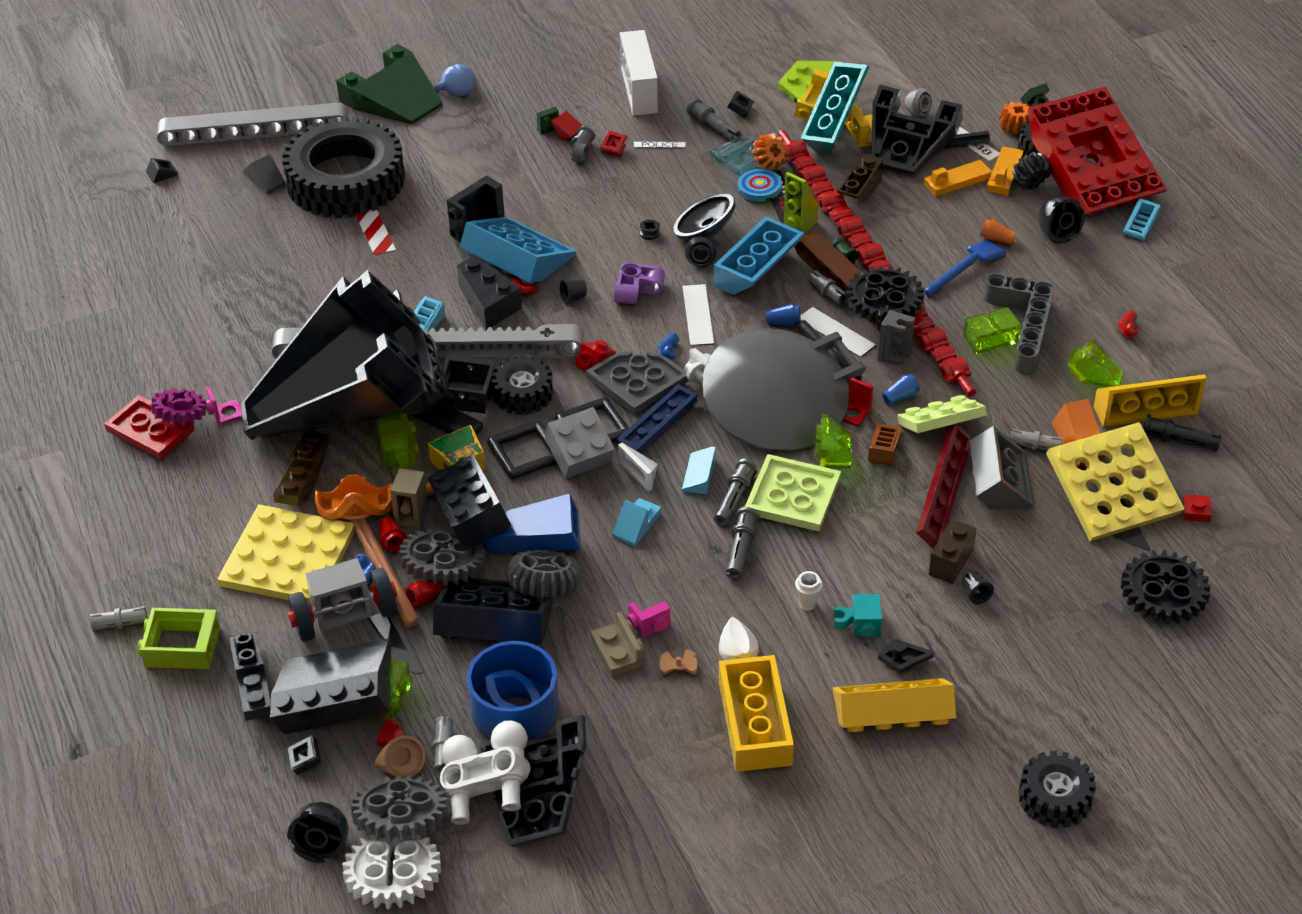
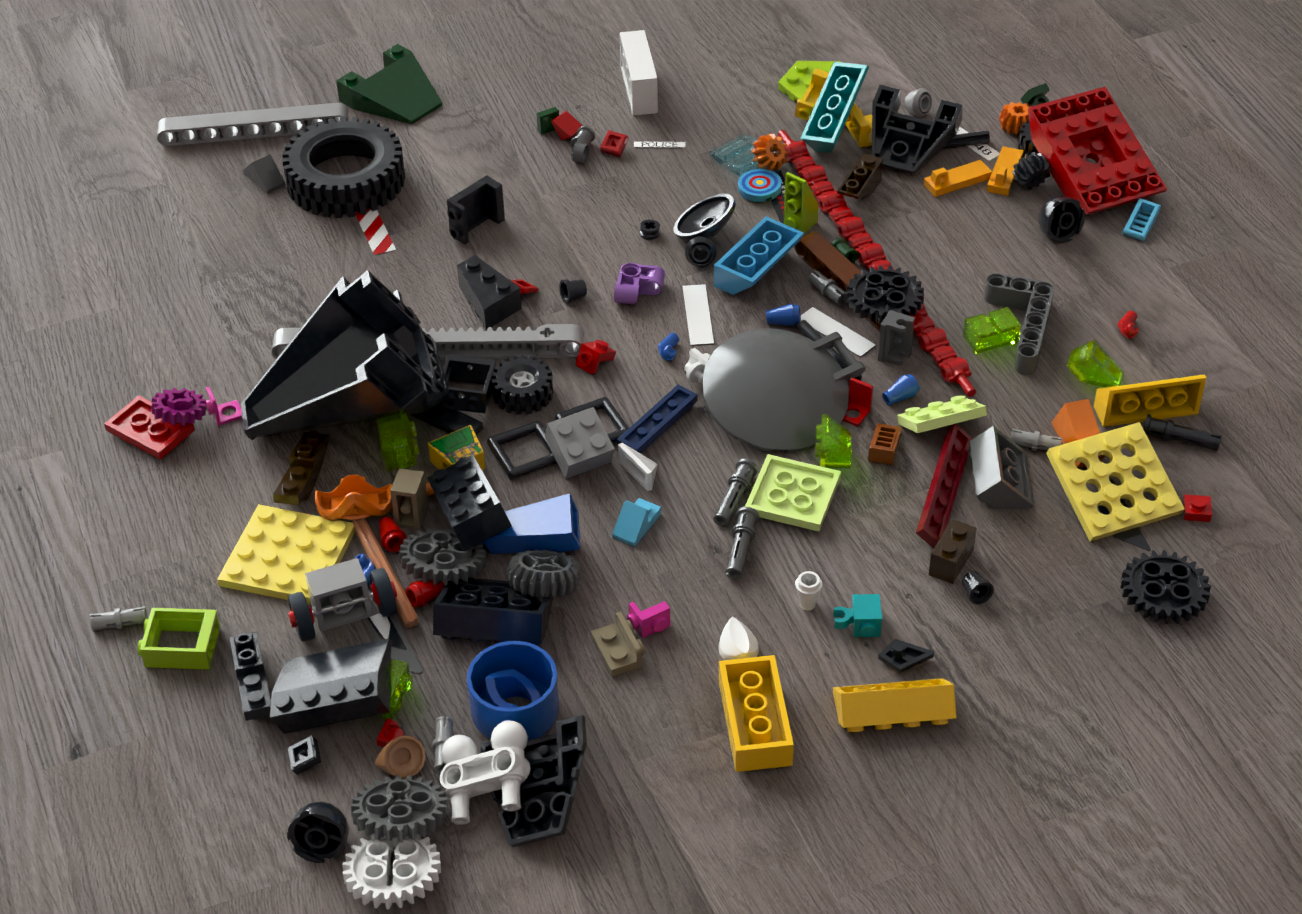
black slope [146,158,178,183] -> none
medium azure slope [414,296,445,332] -> none
medium blue hair [434,64,476,97] -> none
dark azure slope [460,217,577,284] -> none
dark grey plate [586,351,689,415] -> none
medium nougat piece [660,649,698,675] -> none
slope [682,447,716,495] -> none
dark grey pin [686,98,741,143] -> none
black tile [727,90,755,118] -> none
blue piece [924,240,1006,296] -> none
orange cone [980,219,1016,245] -> none
black wheel [1018,751,1096,828] -> none

